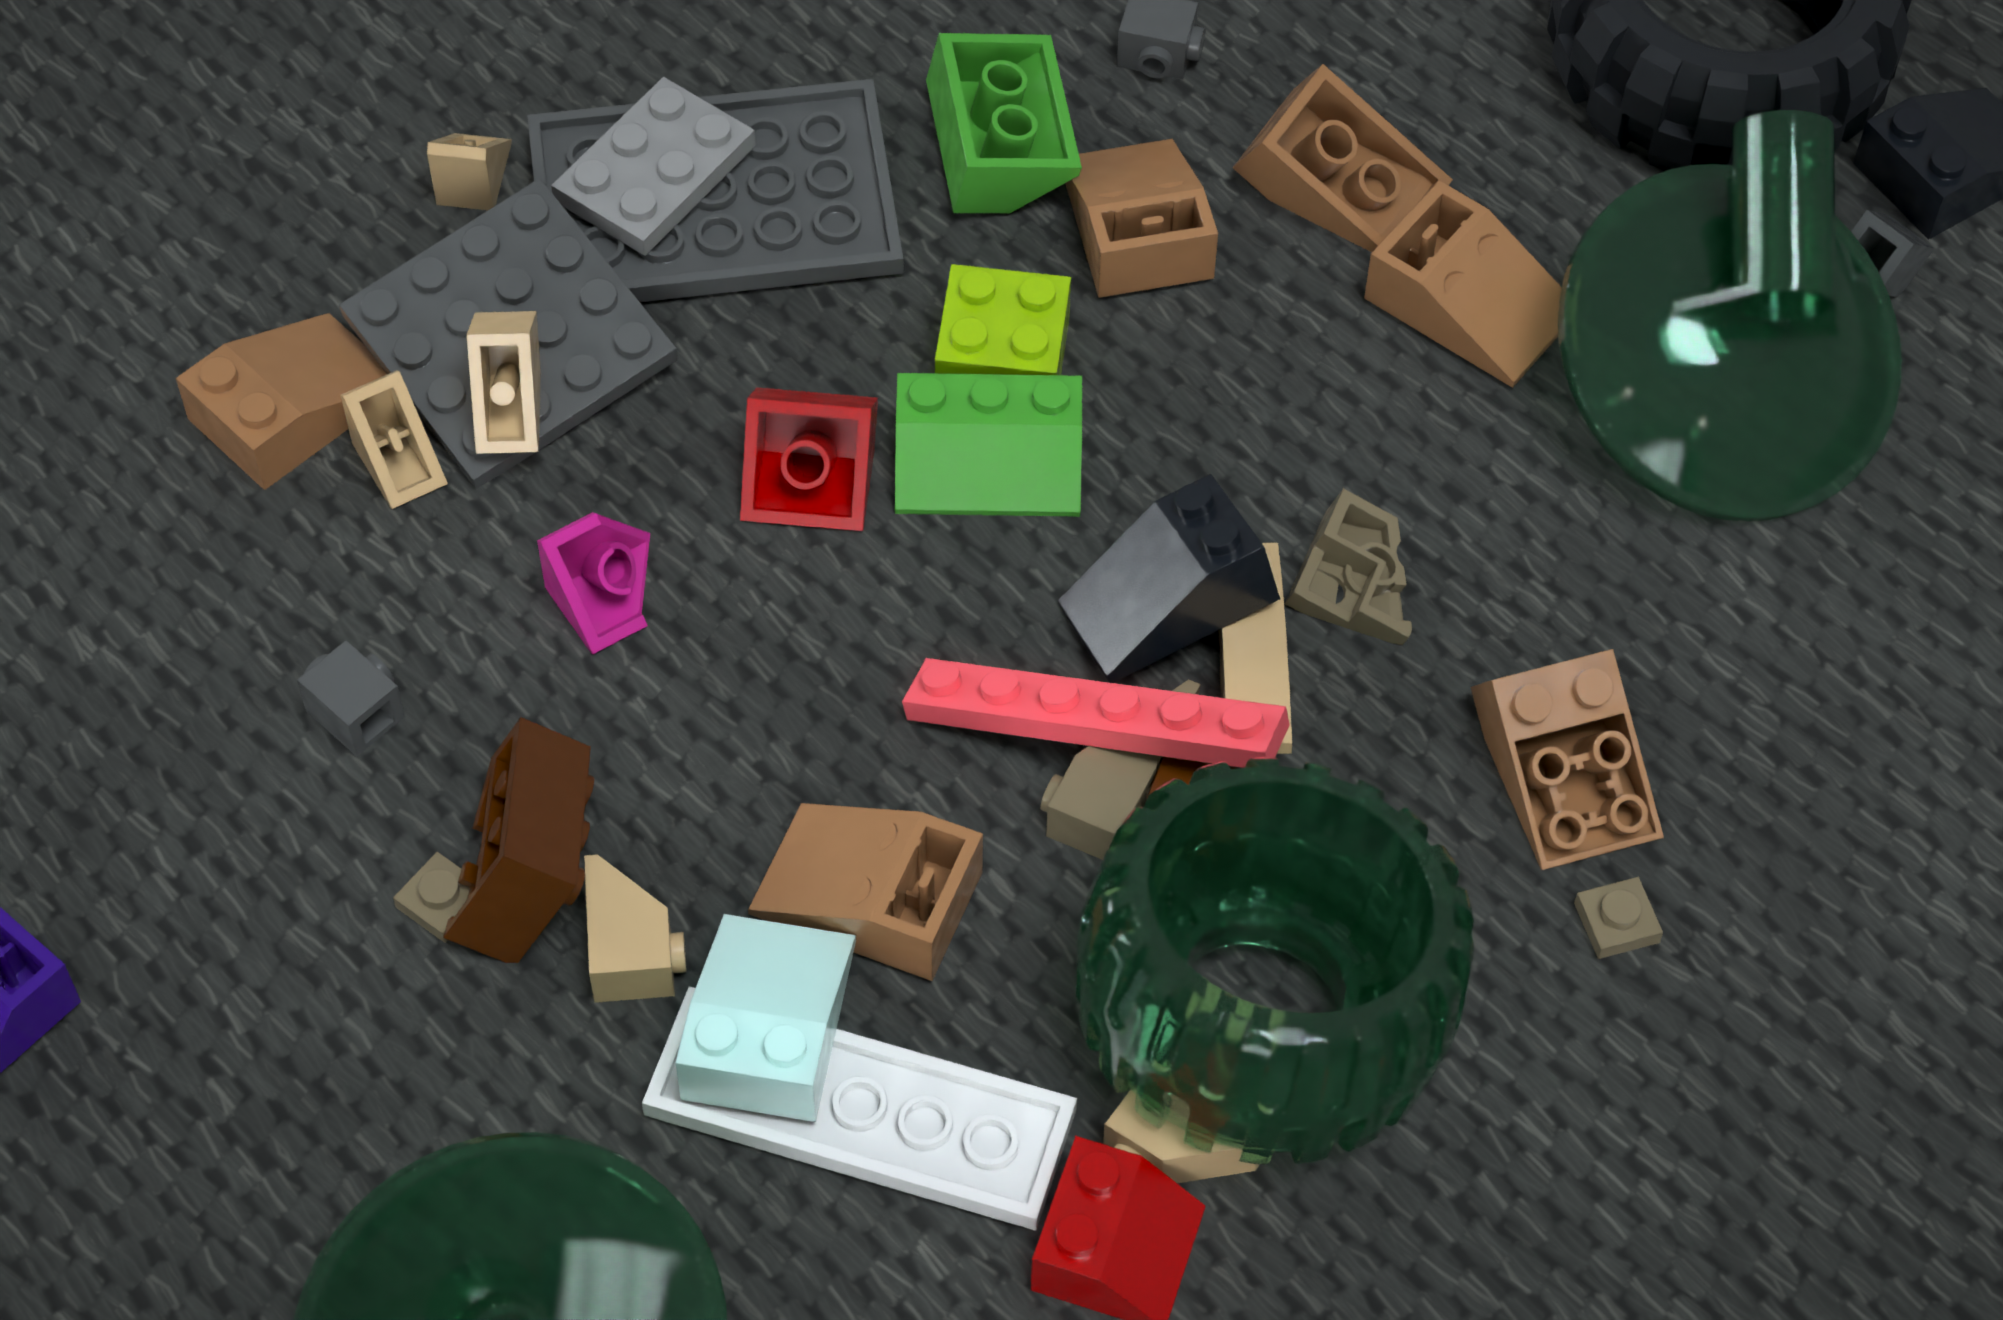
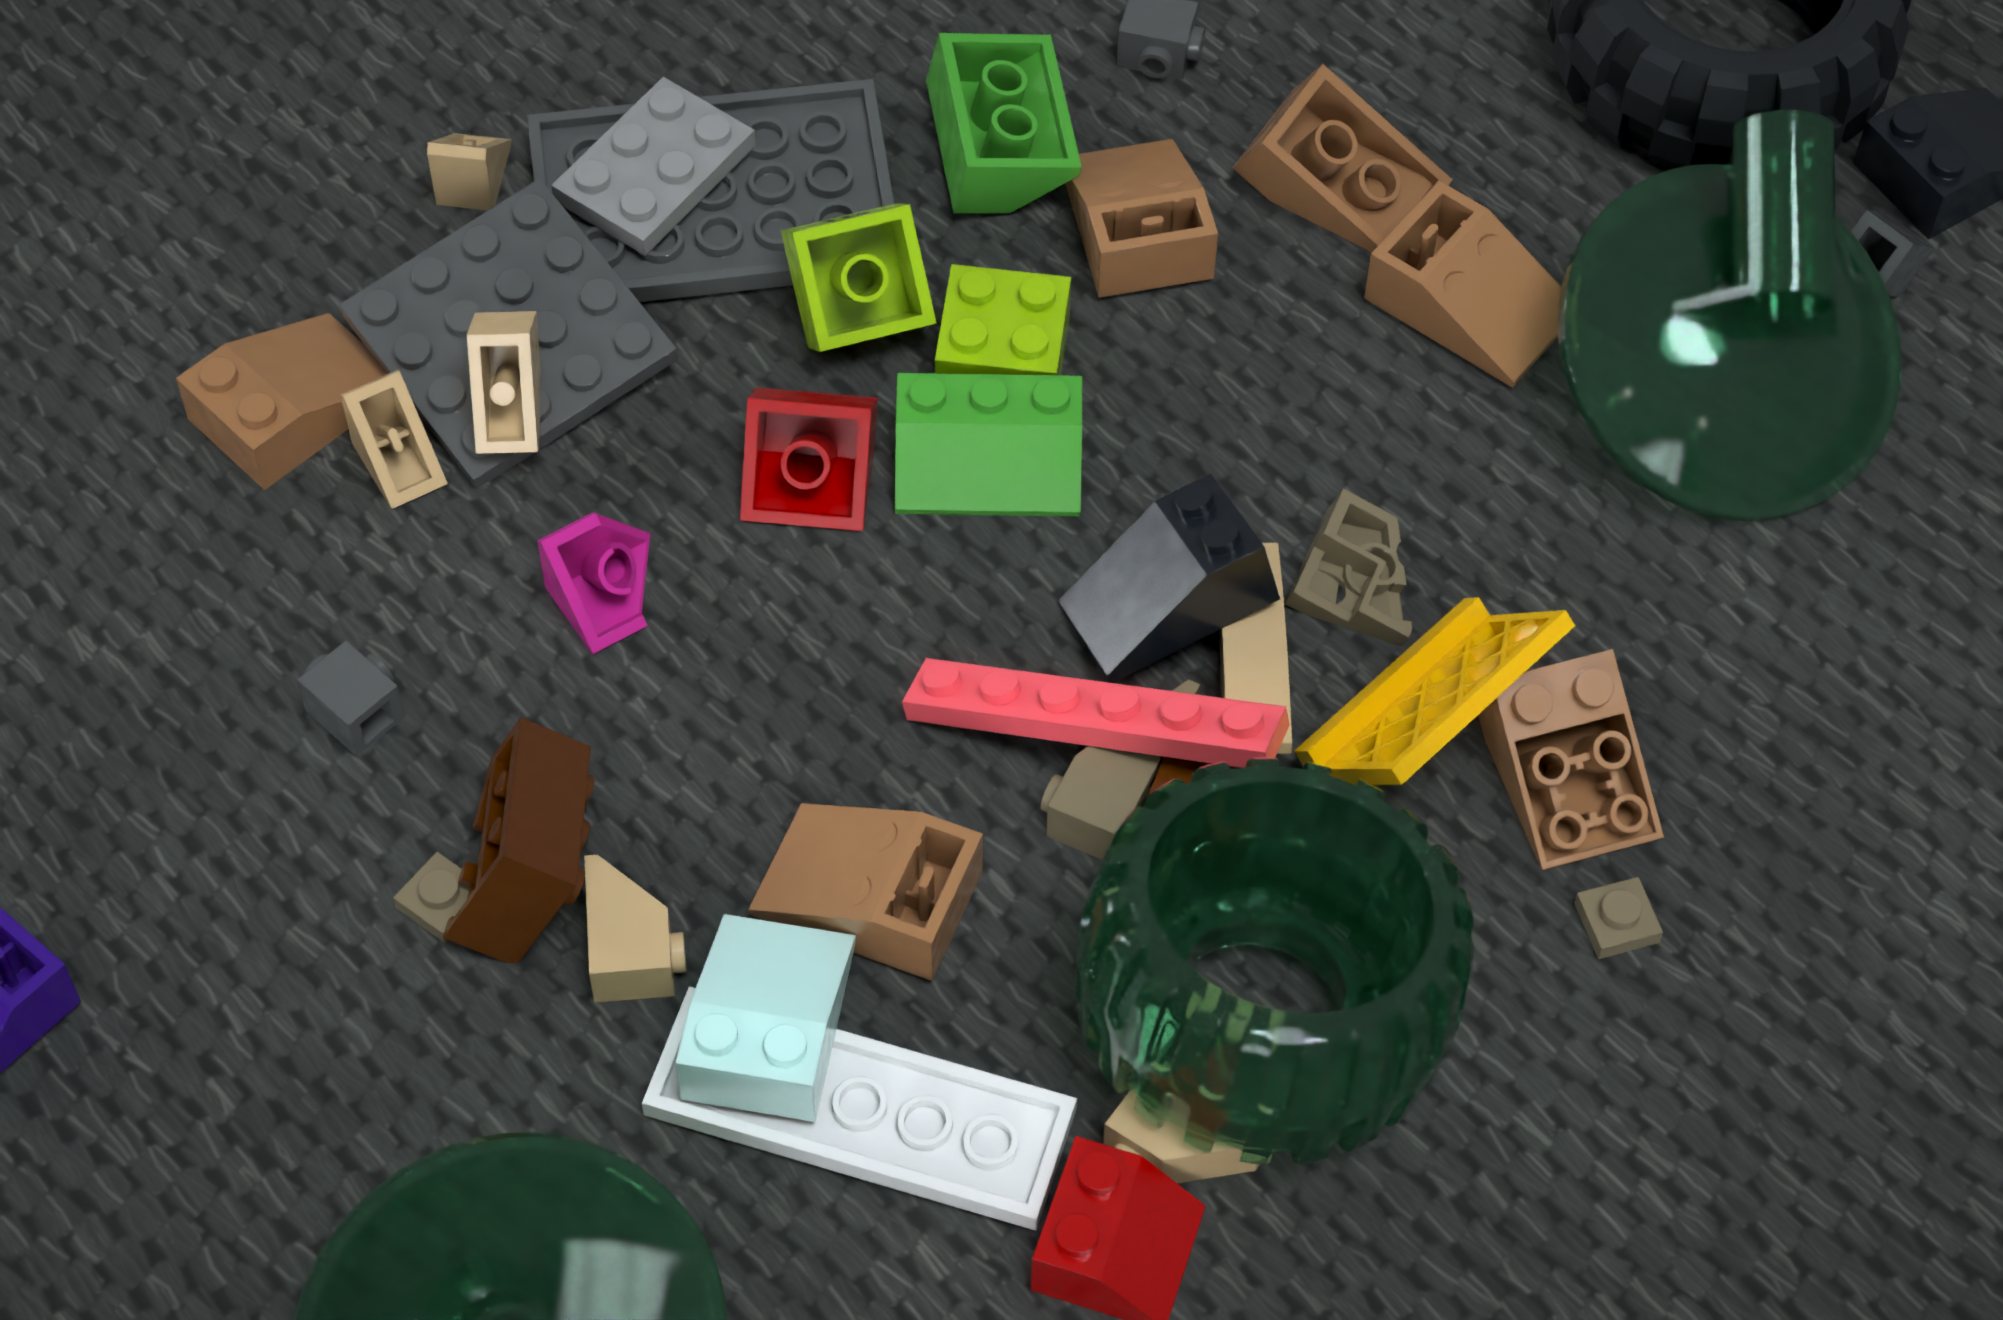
none -> lime brick [781,203,937,352]
none -> yellow fence [1294,597,1575,803]

